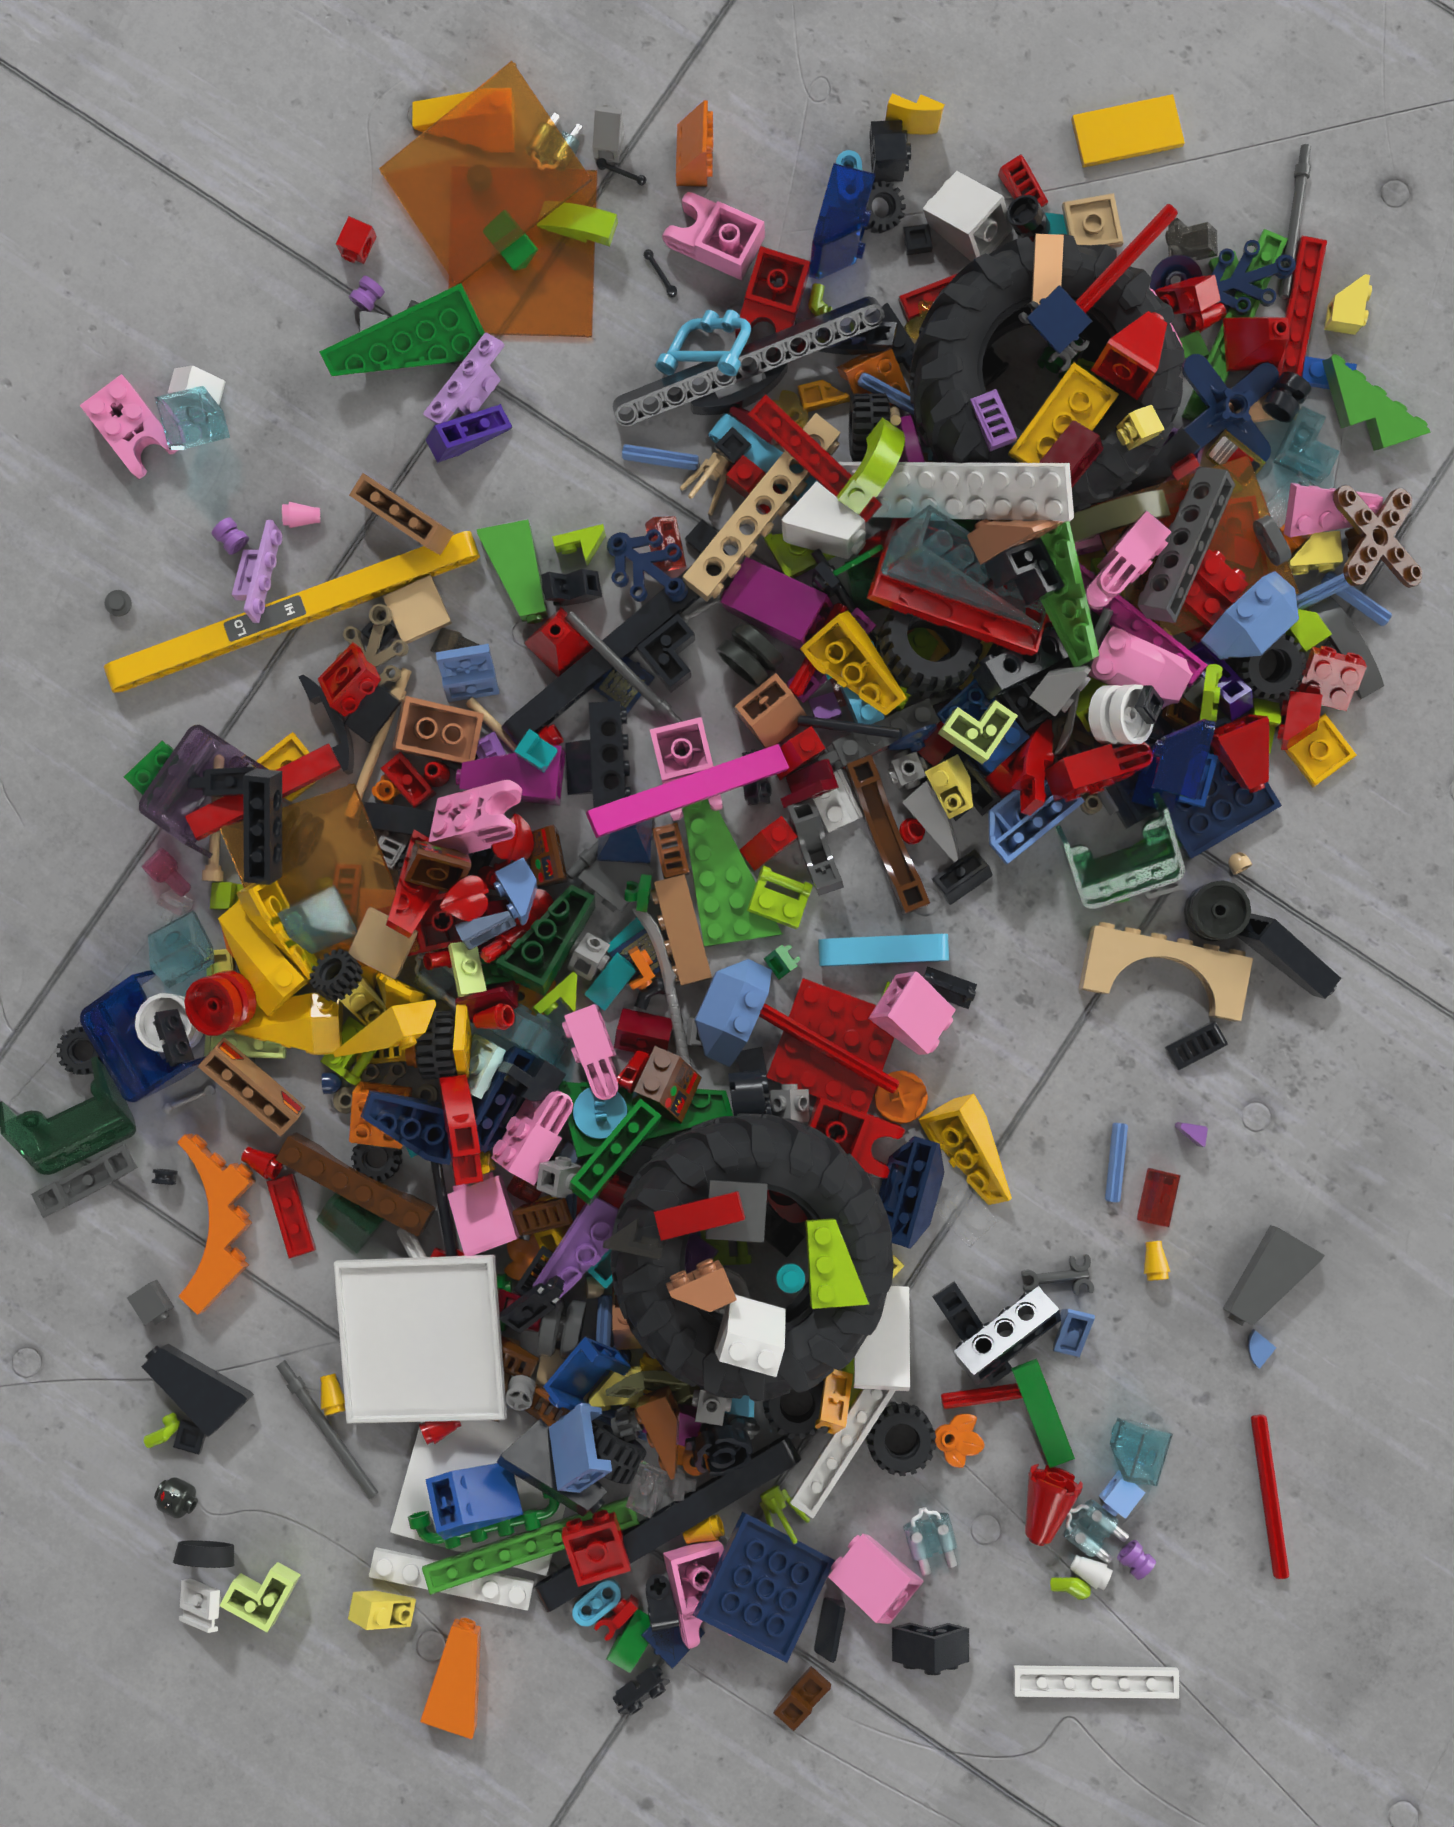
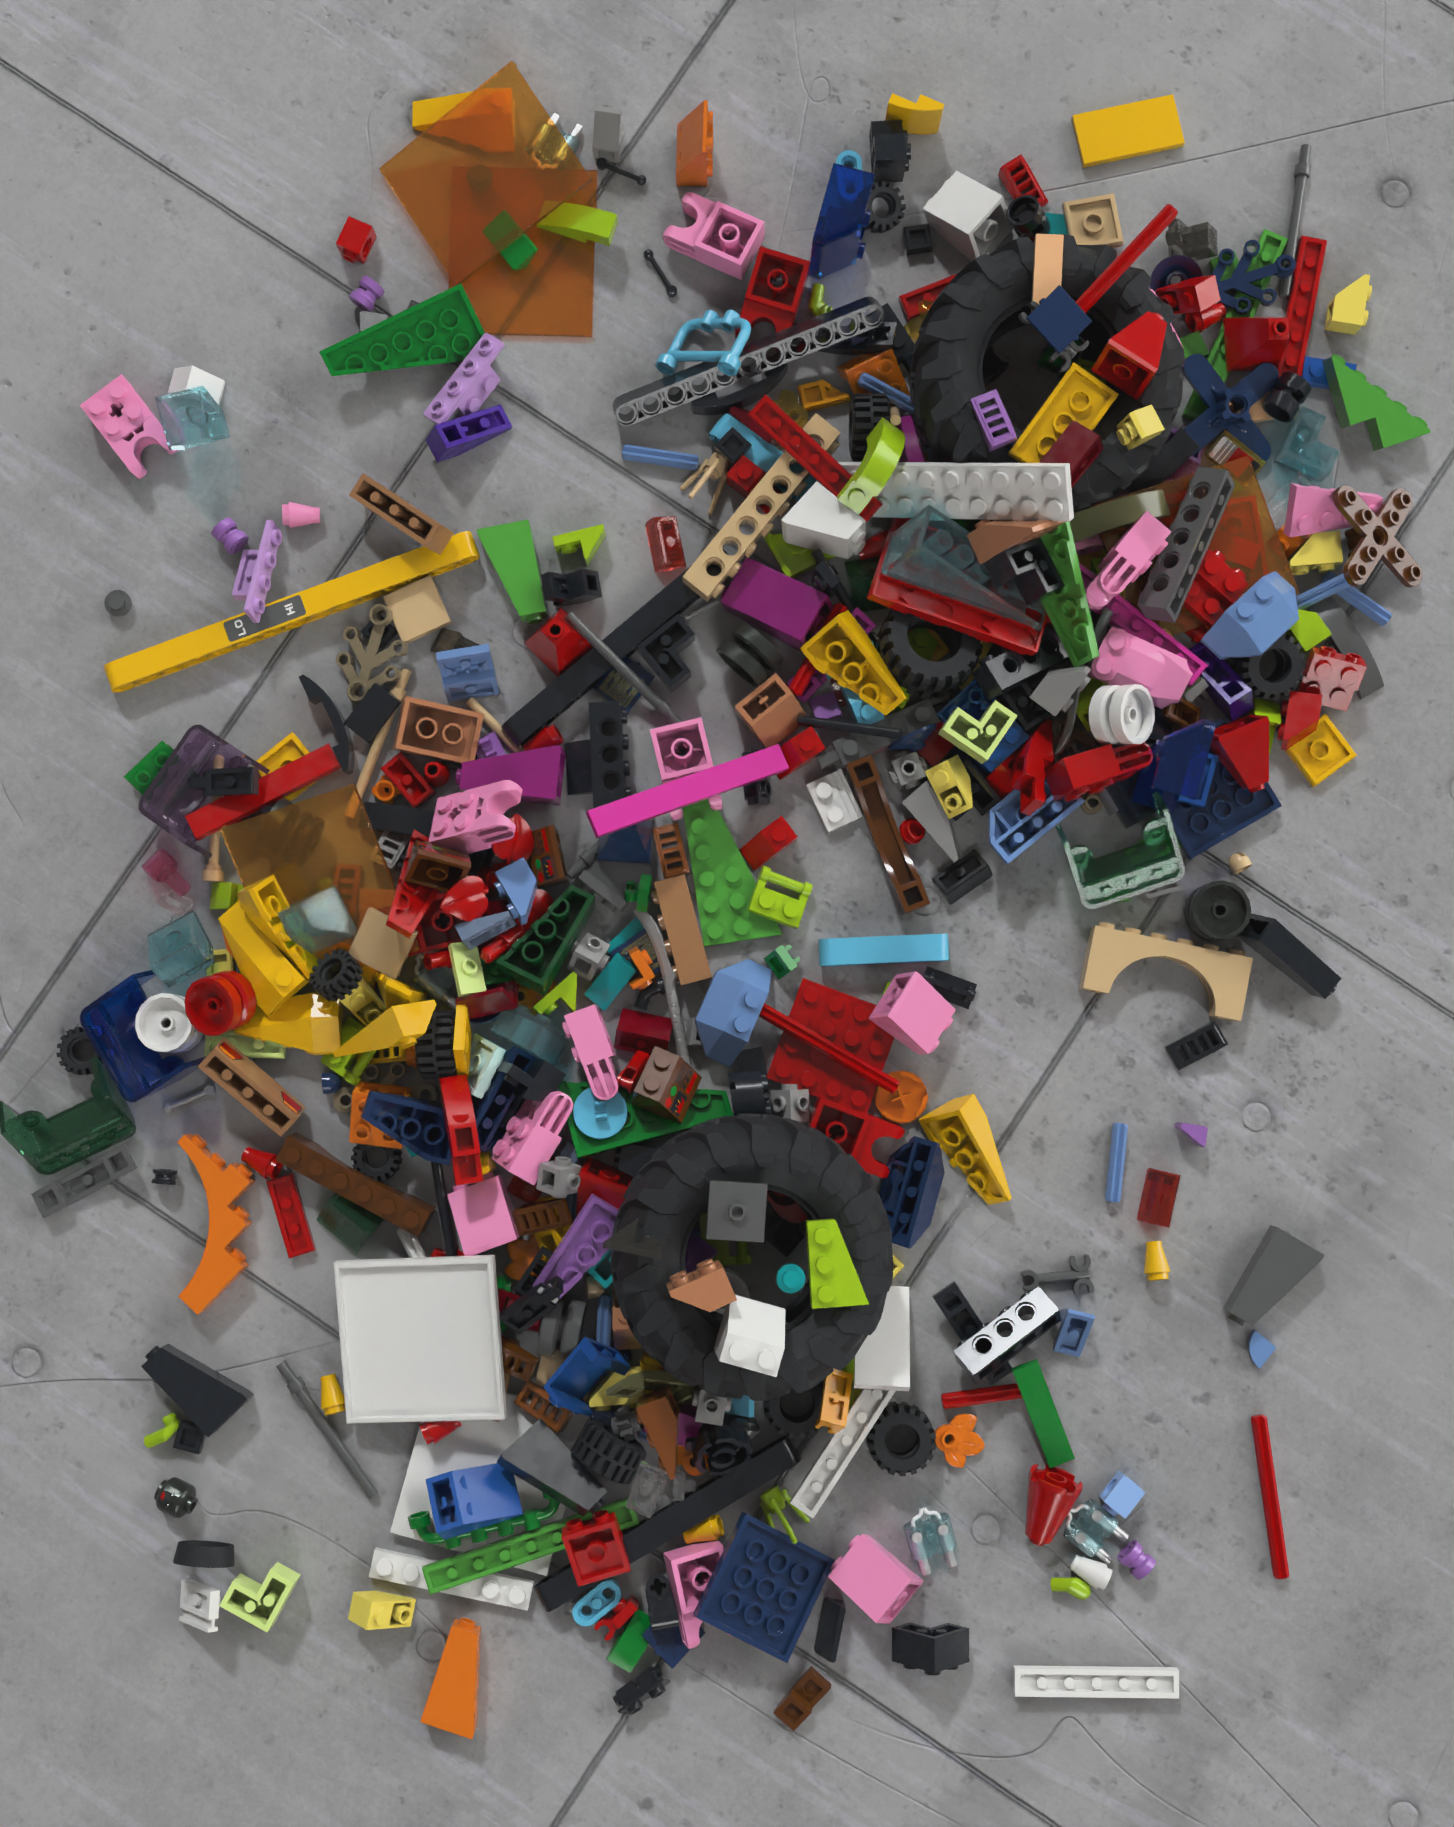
dark grey brick [127,1280,174,1325] -> none
black hinge [153,1009,194,1068] -> none
black brick [243,768,282,885] -> none
red plate [318,642,381,717] -> none
red cone [473,1003,515,1030] -> none
light grey wheel [505,1375,536,1411] -> none
teal panel [514,729,558,773] -> none
medium blue panel [549,1403,612,1493] -> none
green brick [569,1099,662,1206] -> none
dark blue plant [607,529,688,602] -> none
red tile [654,1191,746,1241] -> none
black tile [685,519,718,554] -> none
dark red panel [780,759,839,808] -> none
dark grey arch [787,798,844,896] -> none
green window [832,544,883,576] -> none
clear light blue slope [1110,1418,1173,1486] -> none
black tile [1134,685,1164,724] -> none
red tile [1170,453,1201,481] -> none
lime plate [1198,664,1223,736] -> none
dark grey beam [1253,515,1291,566] -> none

